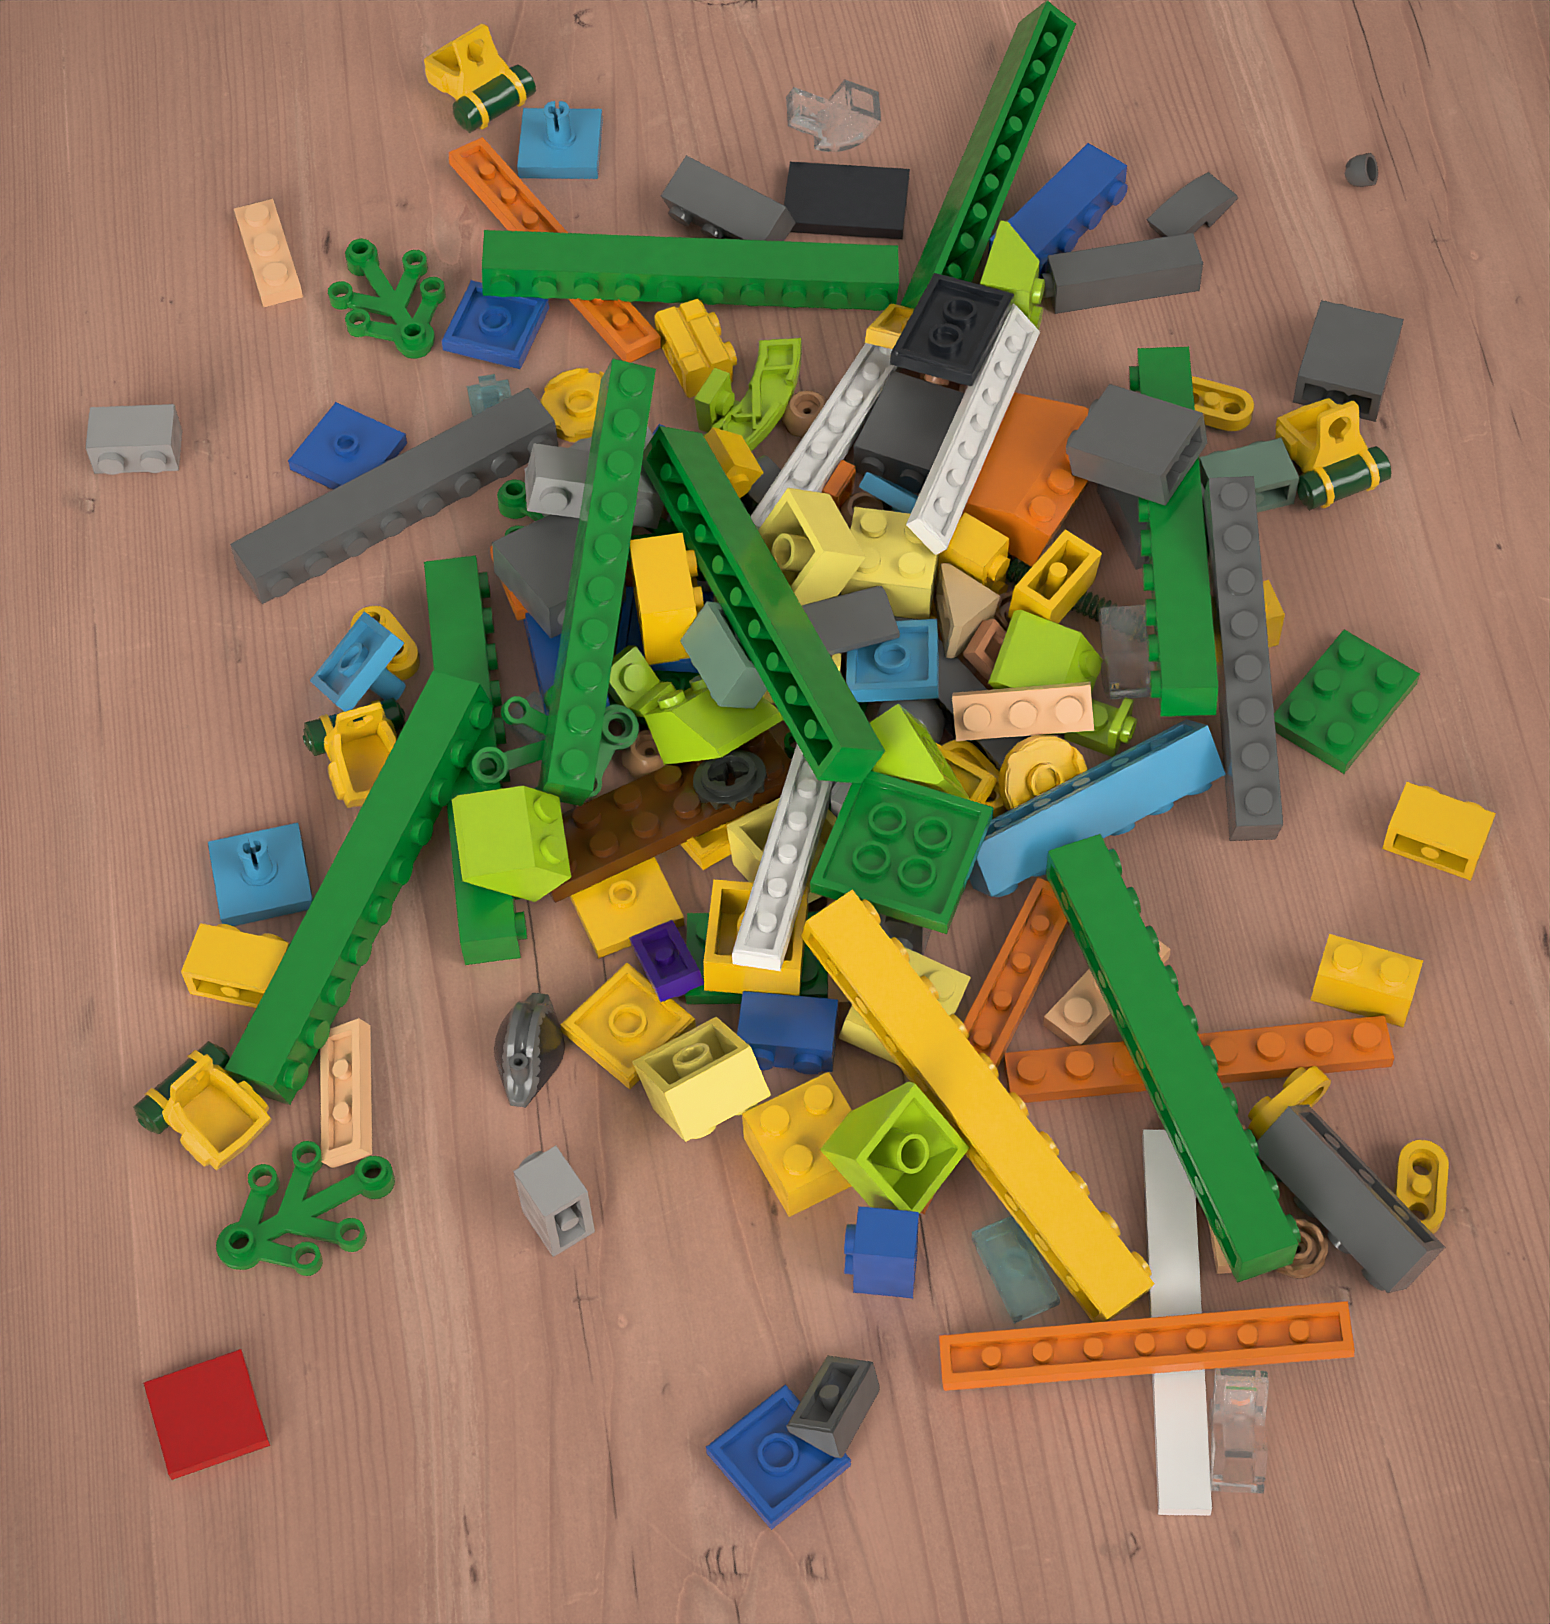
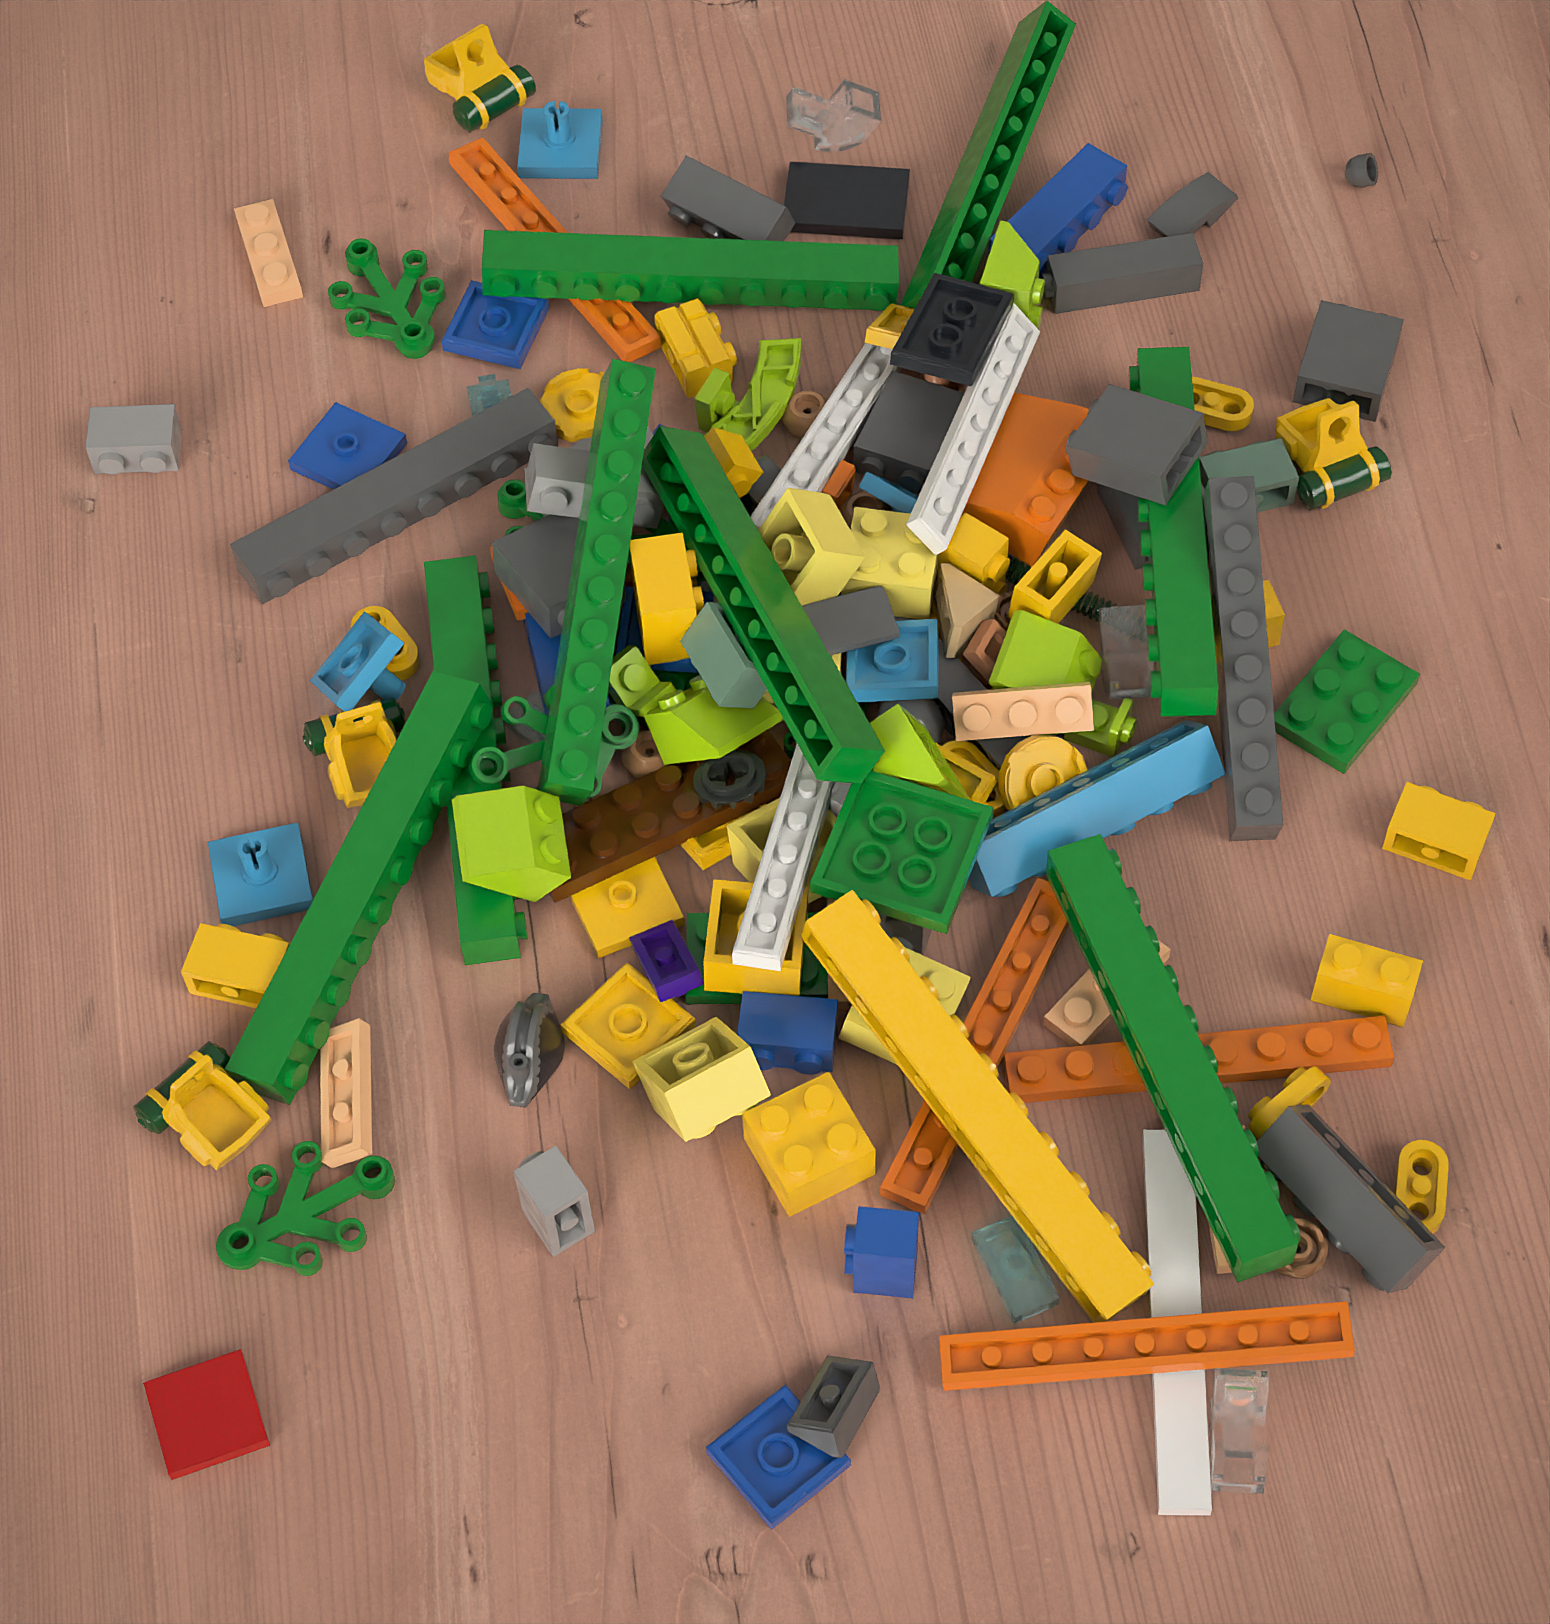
lime slope [820,1082,970,1214] -> none

